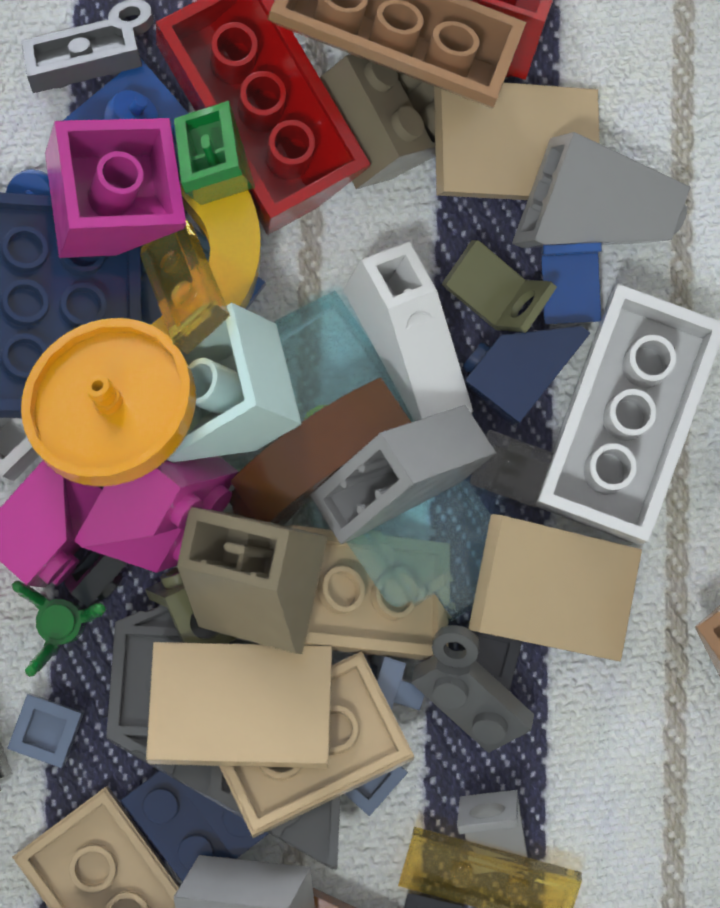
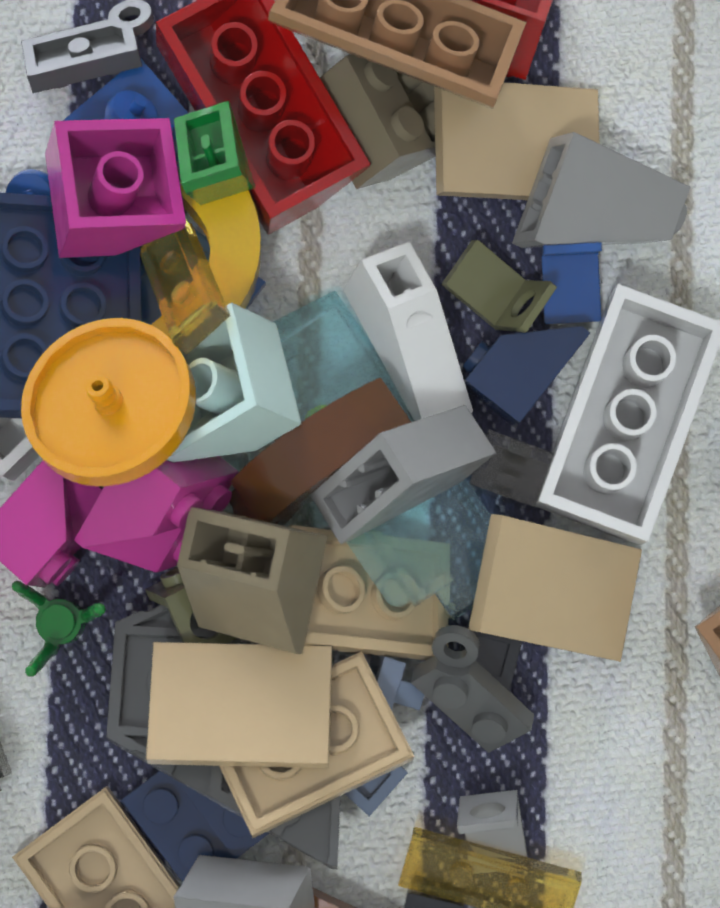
sand blue plate [7,693,84,768] -> none
black plate [63,550,127,608] -> none

